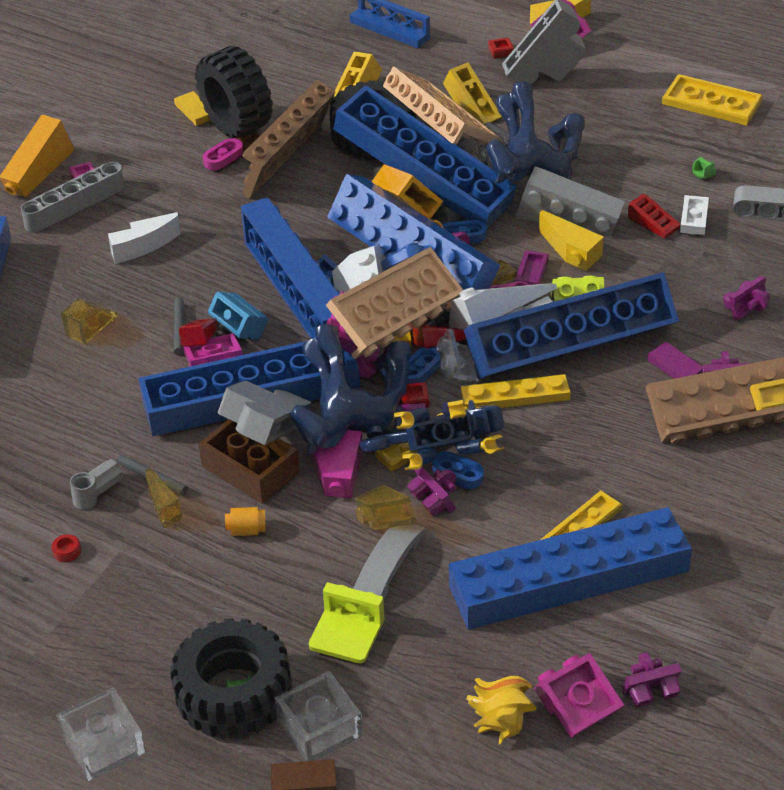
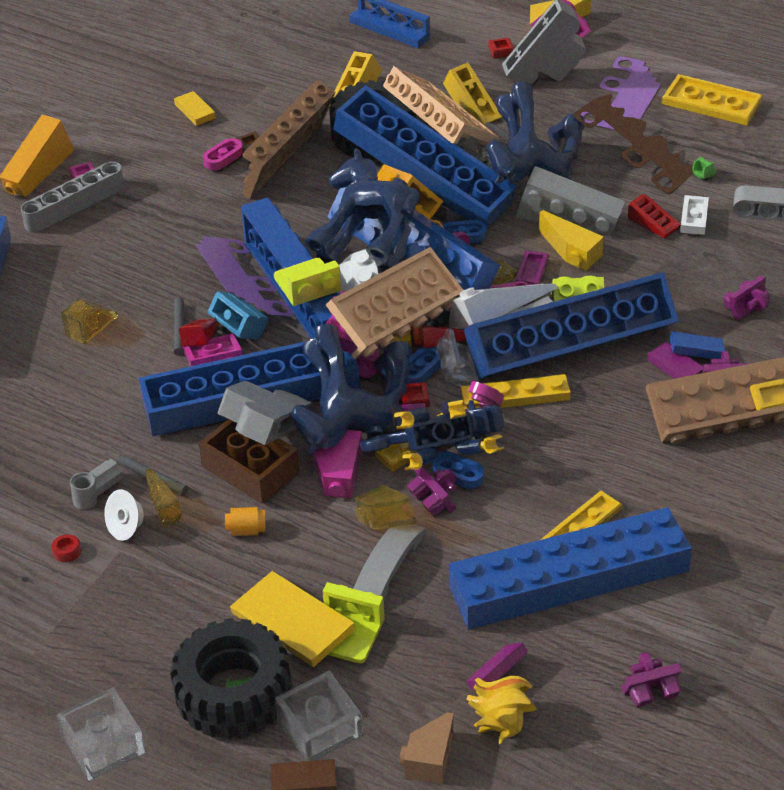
white slope [108,212,181,264] -> none
black tyre [195,46,273,138] -> none
dark pink plate [534,653,624,738] -> none
none -> white piece [105,489,144,541]
none -> medium lavender piece [195,236,294,316]
none -> yellow tile [230,571,356,667]
none -> neon yellow bracket [274,258,341,306]
none -> dark blue animal [304,149,420,272]
none -> medium nougat slope [399,712,454,784]
none -> magenta tile [466,642,528,690]
none -> dark pink plate [468,381,504,406]
none -> reddish brown piece [574,94,693,193]
none -> medium lavender piece [581,56,661,130]
none -> blue tile [669,331,725,359]

